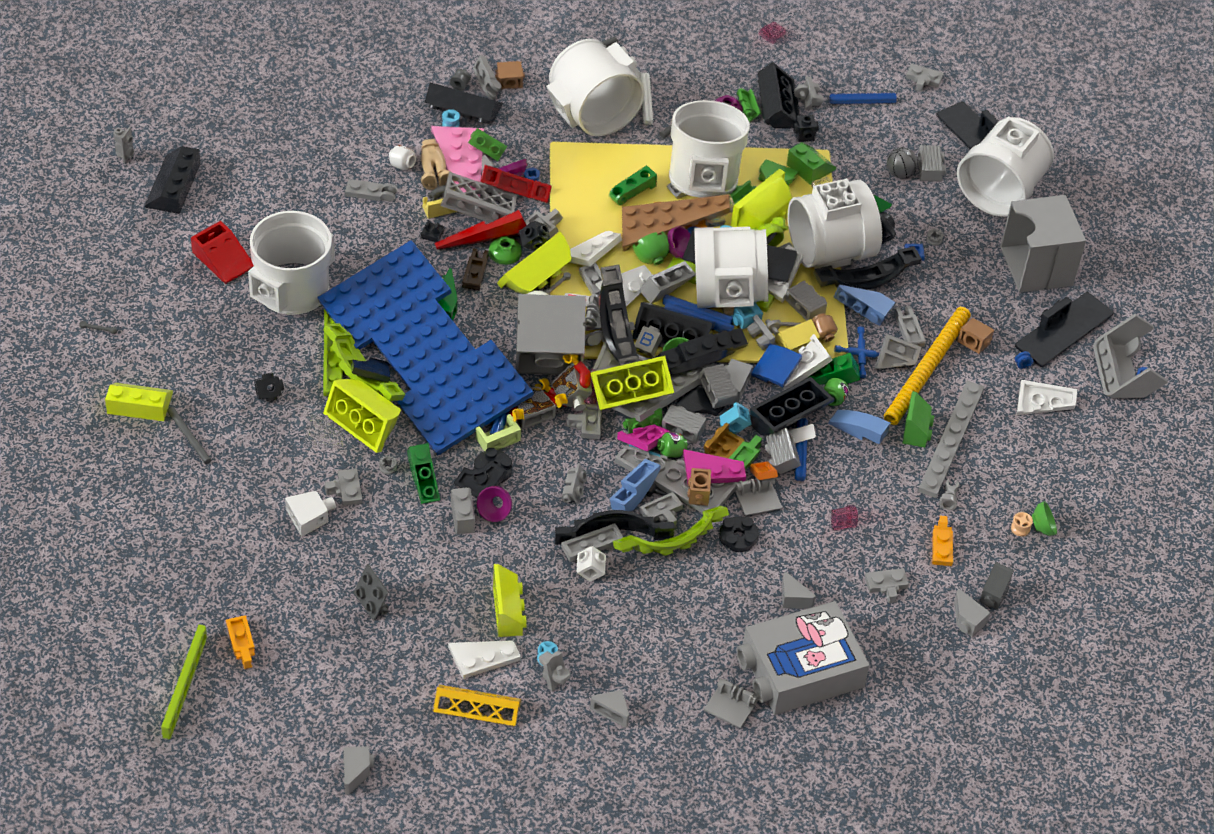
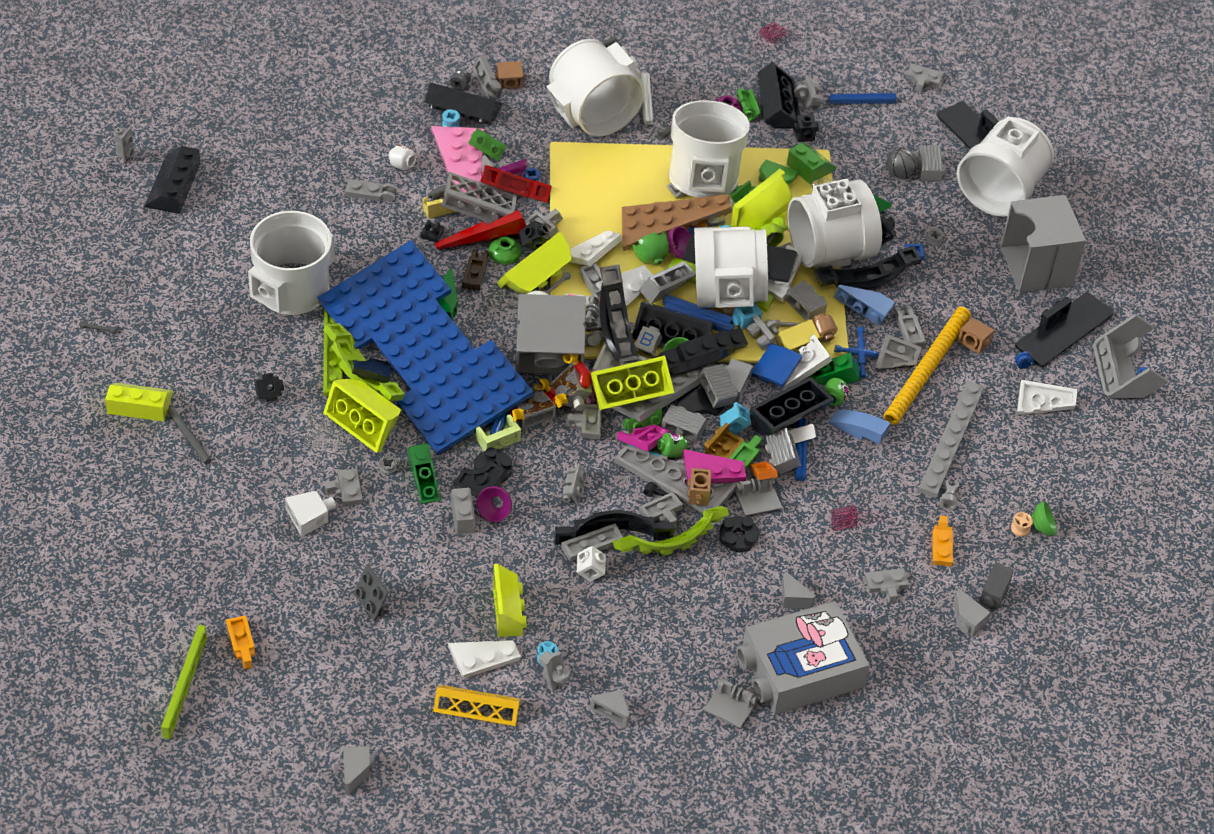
red slope [191,220,254,284] -> none
tan piece [421,139,454,190] -> none
green leg [609,165,657,206] -> none
medium blue slope [610,459,661,511] -> none
bright green slope [902,391,934,448] -> none

